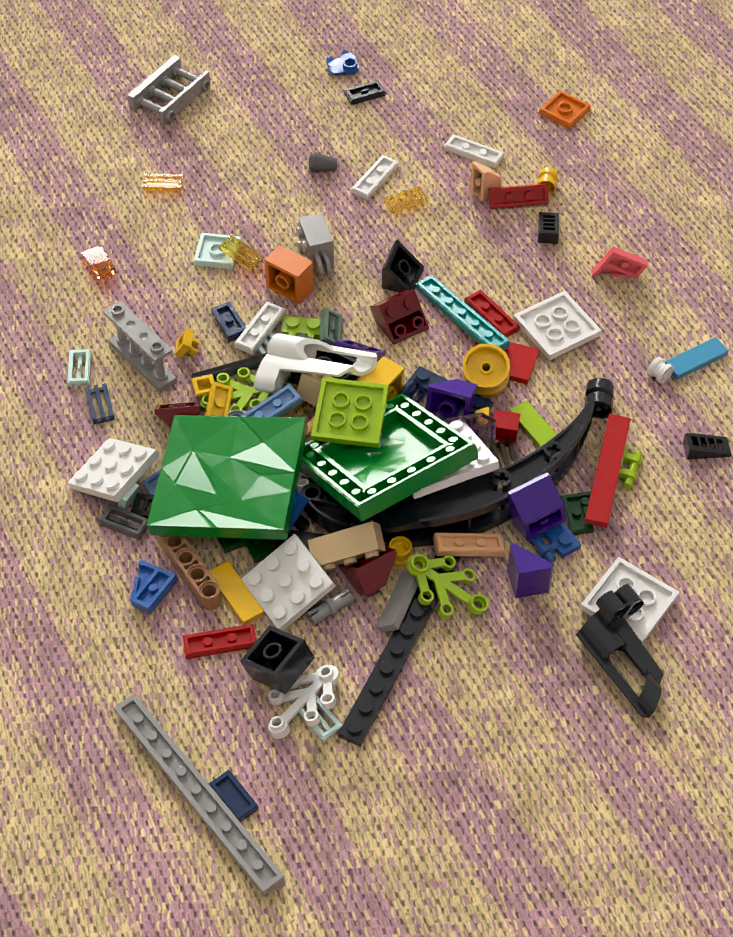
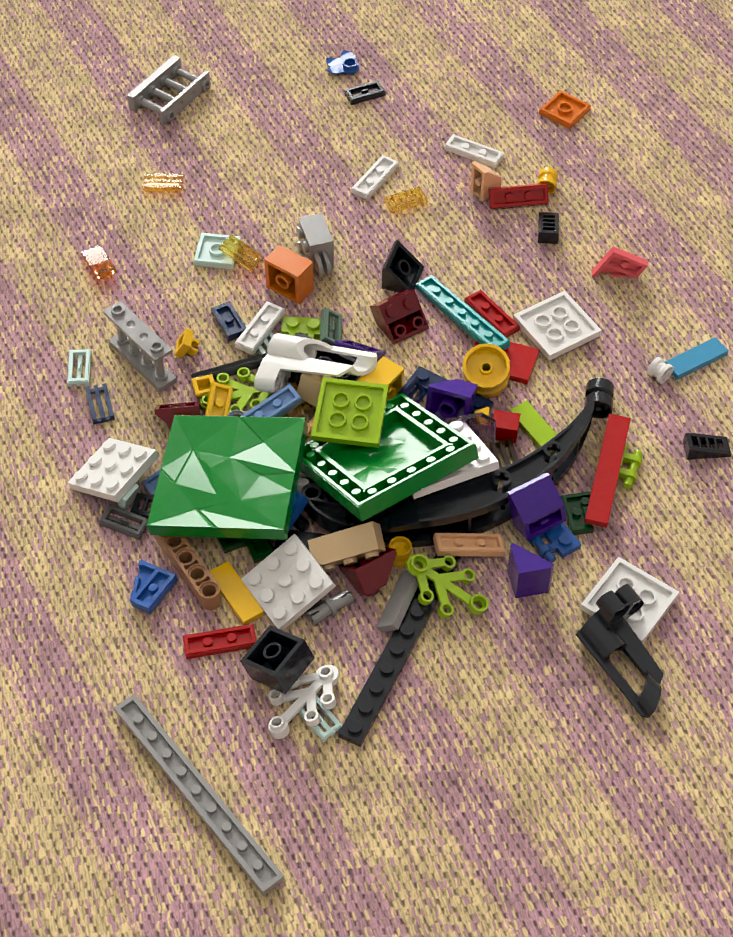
dark blue tile [208,770,259,823] -> none
dark grey cone [309,152,337,172] -> none

